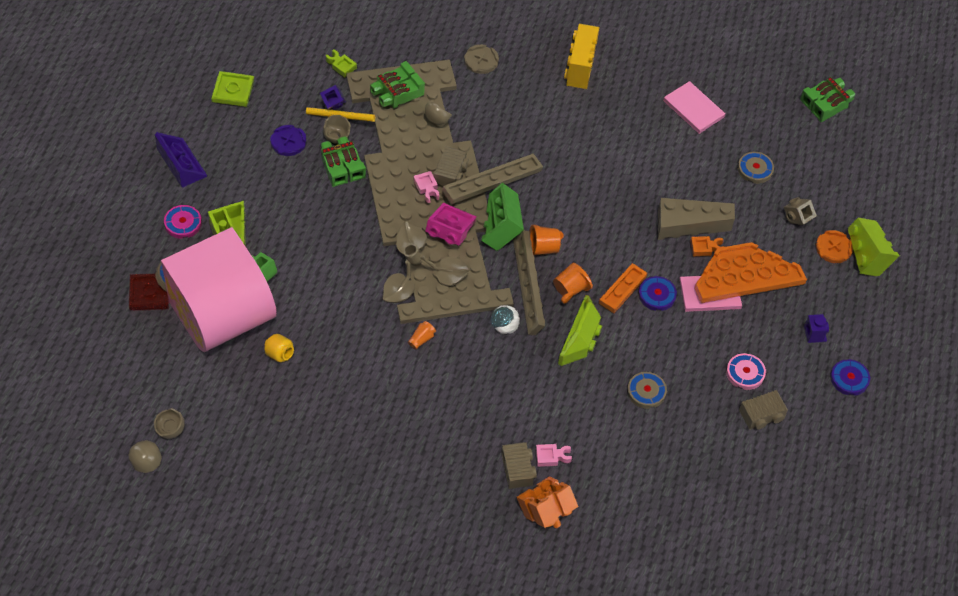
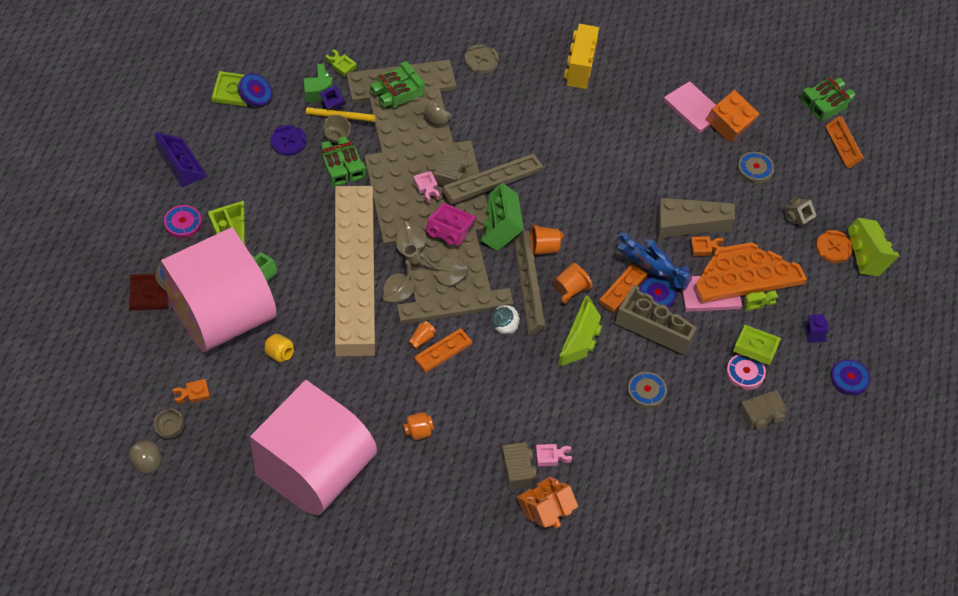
none -> orange plate [173,379,210,404]
none -> dark purple tile [237,73,272,107]
none -> bright pink brick [250,380,377,515]
none -> bright green brick [304,64,333,102]
none -> tan brick [335,186,375,356]
none -> orange head [403,412,434,440]
none -> orange tile [414,328,472,373]
none -> dark tan wedge [615,284,697,355]
none -> blue animal [617,232,692,290]
none -> orange brick [705,90,760,143]
none -> lime plate [733,325,781,365]
none -> lime plate [743,291,778,311]
none -> orange plate [825,116,864,168]

